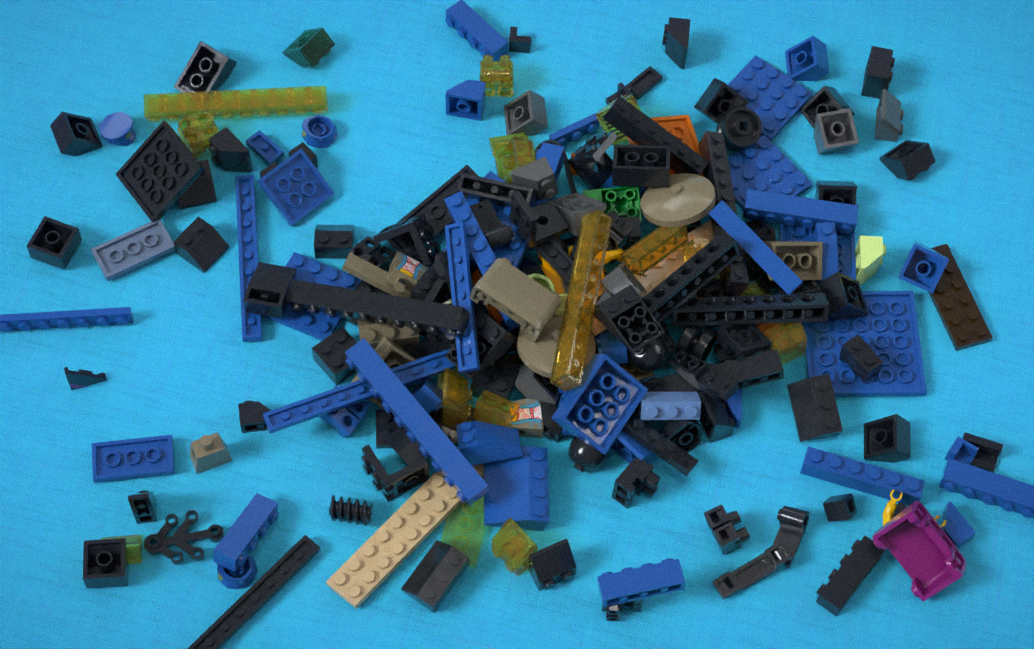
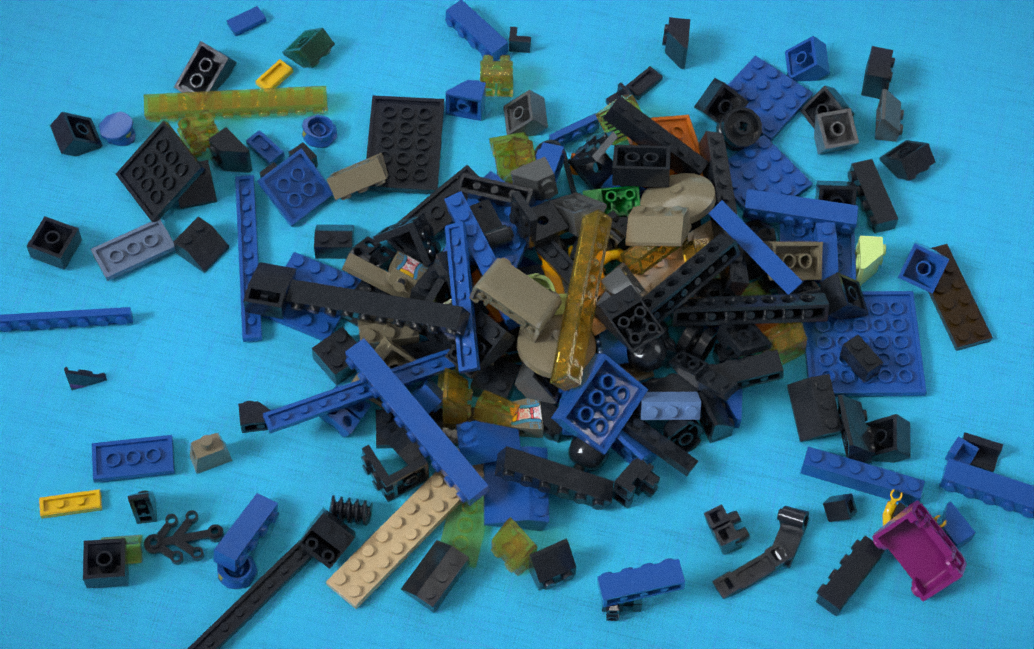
none -> yellow tile [39,489,102,519]
none -> blue tile [227,6,266,36]
none -> yellow tile [255,59,293,94]
none -> black slope [298,507,355,569]
none -> dark tan slope [327,153,388,200]
none -> black plate [366,95,444,194]
none -> black brick [495,446,614,510]
none -> dark tan slope [626,205,691,246]
none -> black slope [837,395,875,463]
none -> black brick [848,159,898,234]

